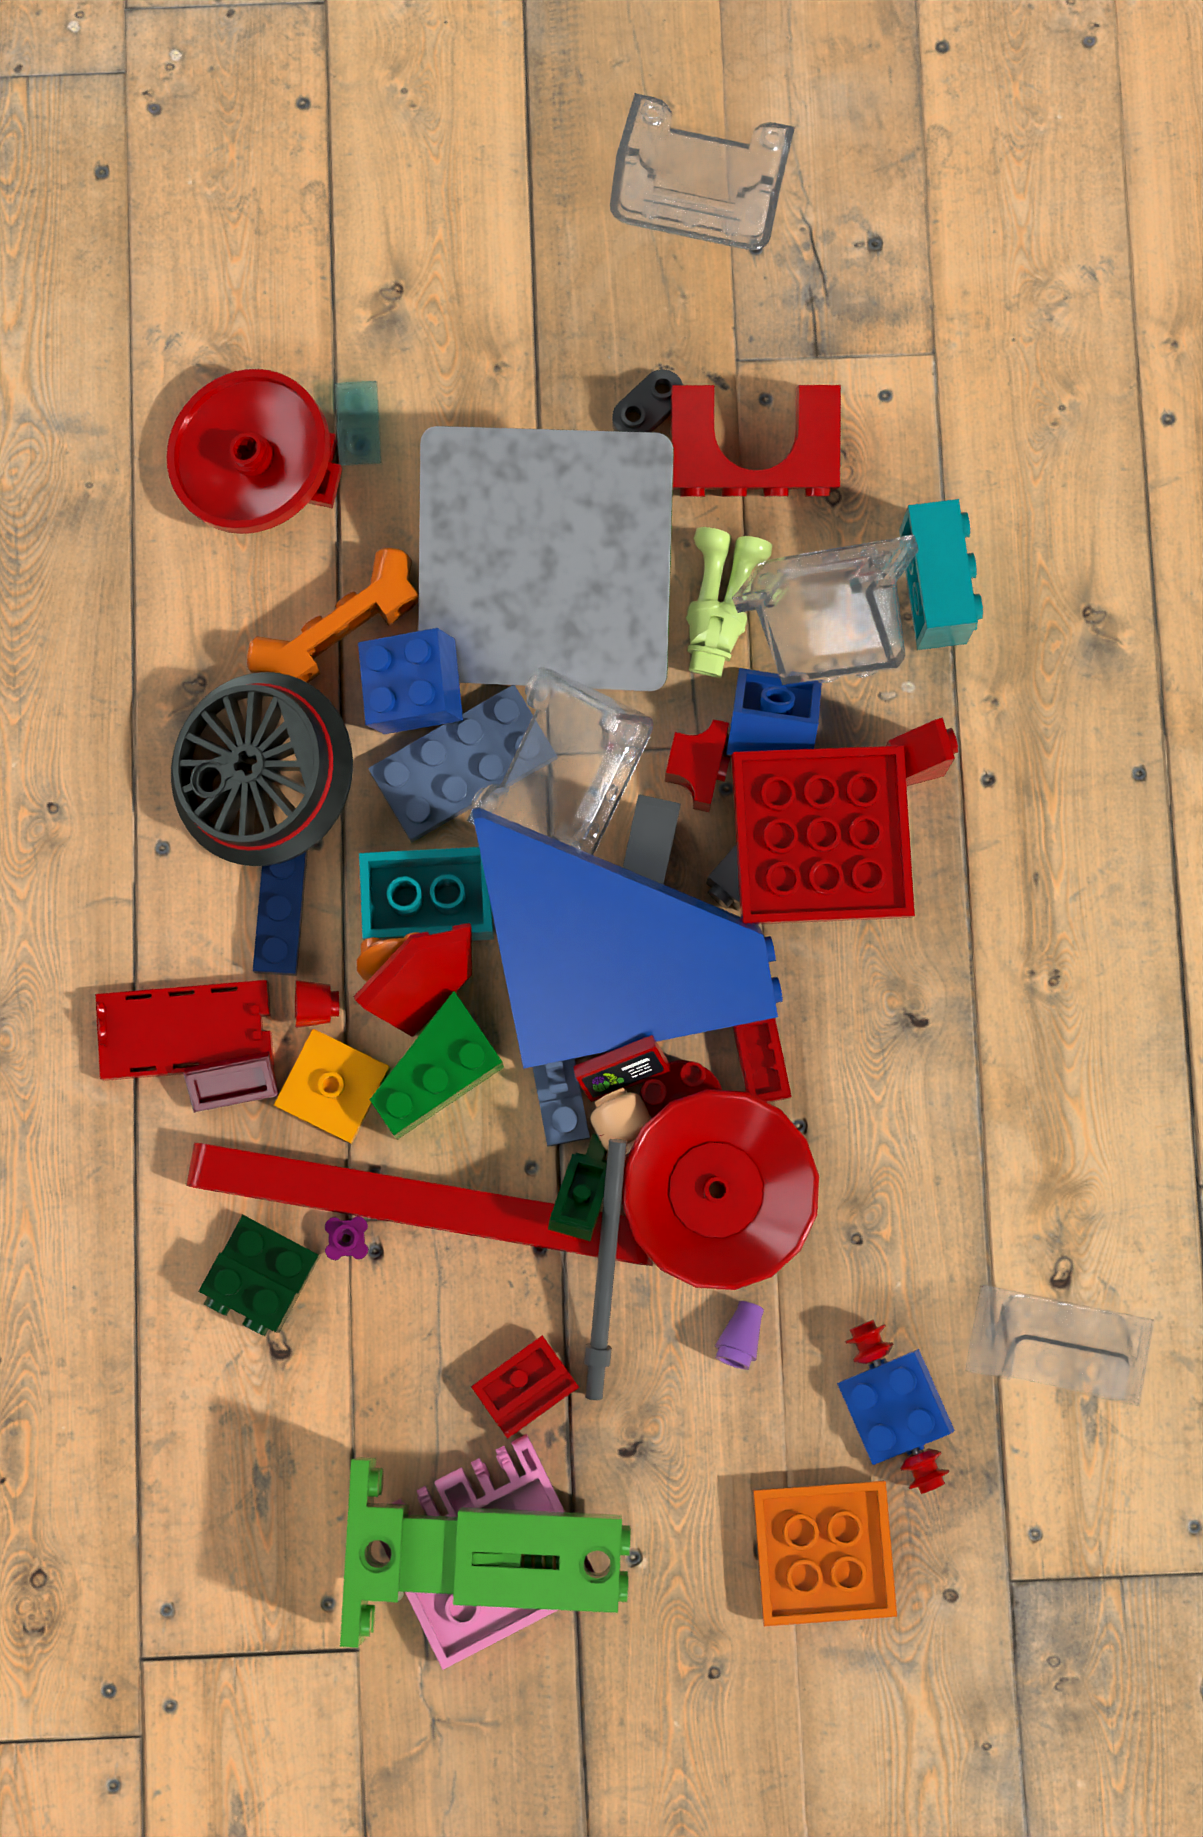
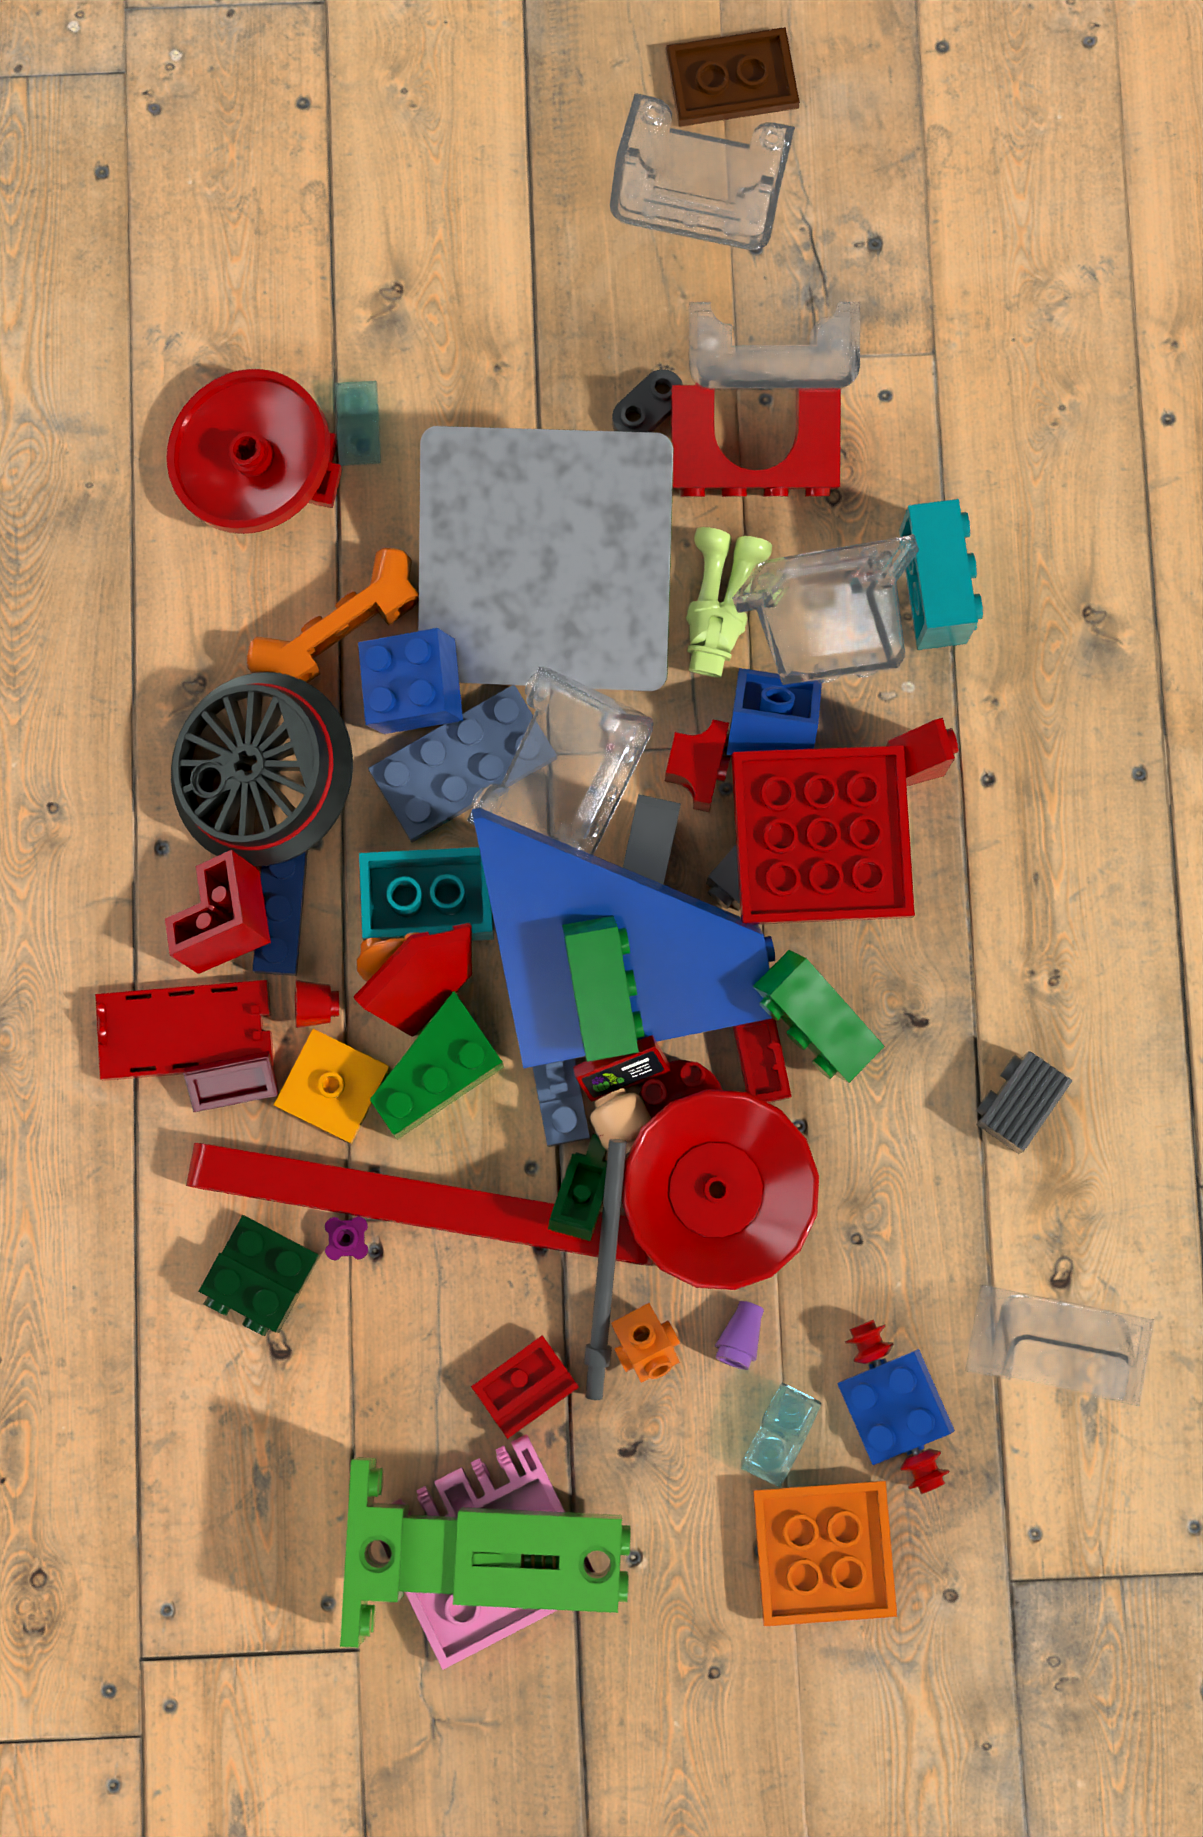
none -> red brick [165,850,271,974]
none -> green brick [562,916,644,1062]
none -> orange brick [611,1303,680,1383]
none -> reddish brown tile [666,27,800,127]
none -> clear windscreen [686,302,860,390]
none -> clear light blue slope [741,1382,821,1488]
none -> green brick [753,950,885,1083]
none -> dark grey brick [976,1051,1072,1154]

